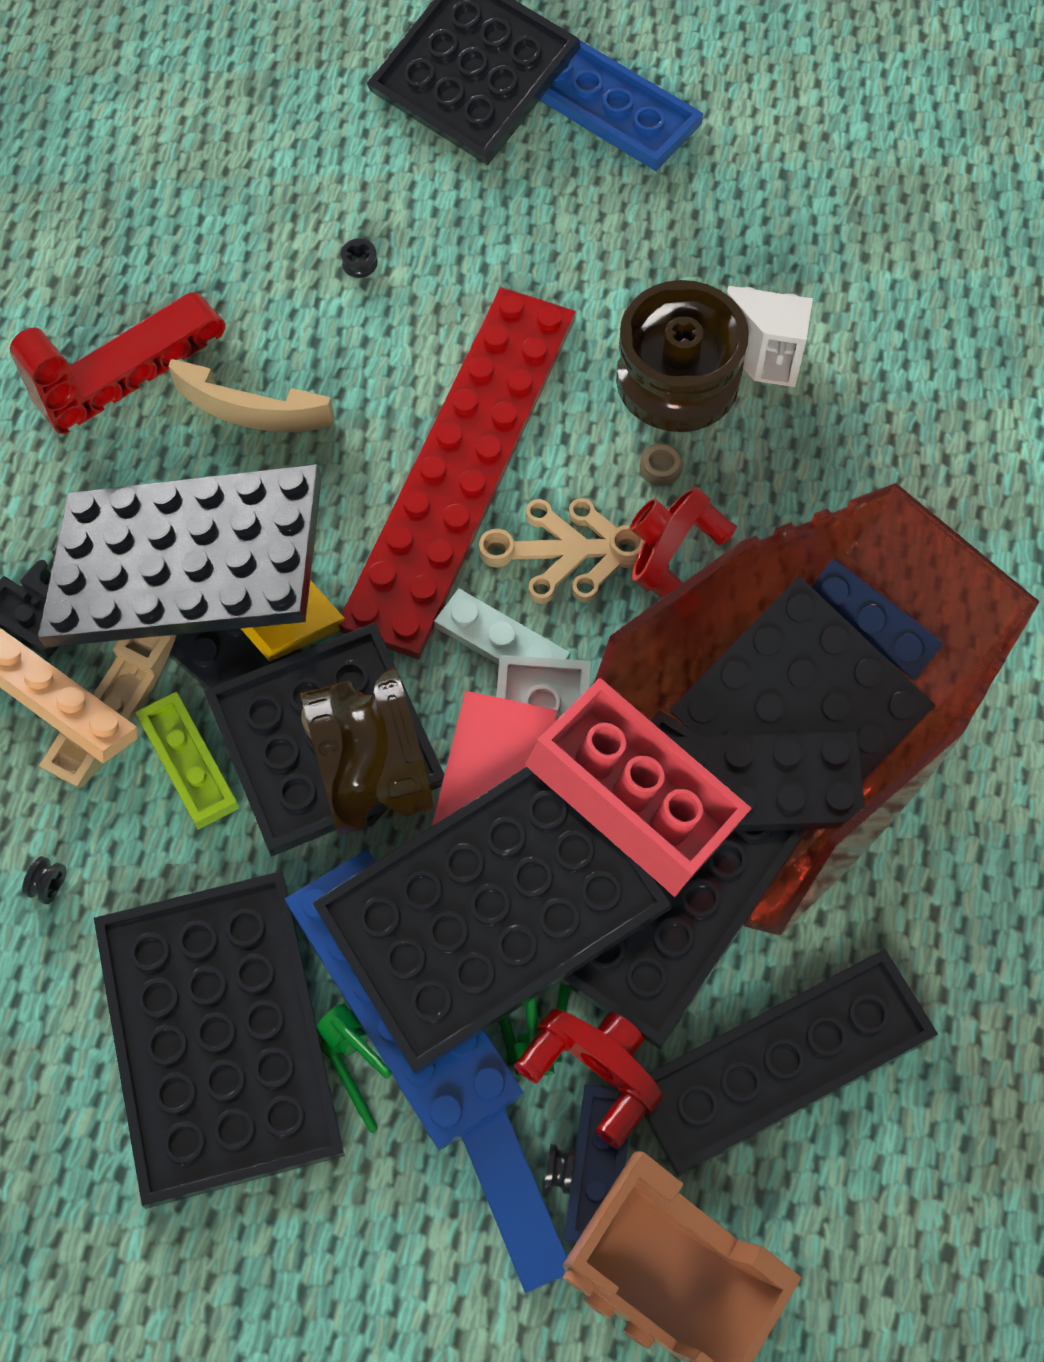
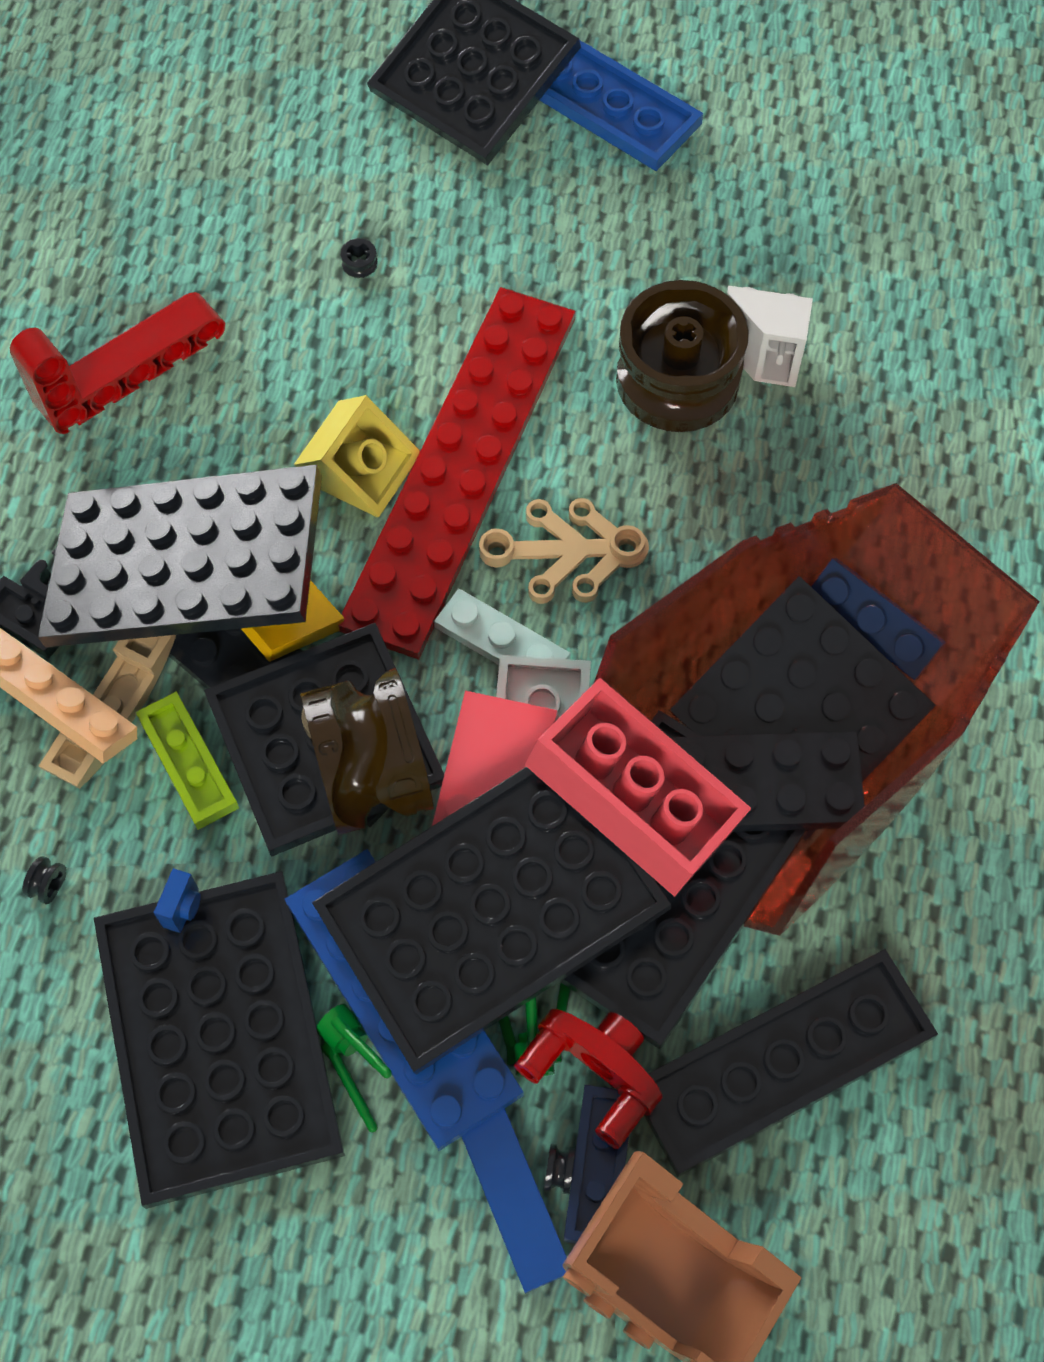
tan slope [169,359,335,432] -> none
red connector [629,486,737,613] -> none
dark tan tile [639,444,683,486] -> none
none -> blue plate [154,868,201,933]
none -> light yellow slope [294,395,420,517]

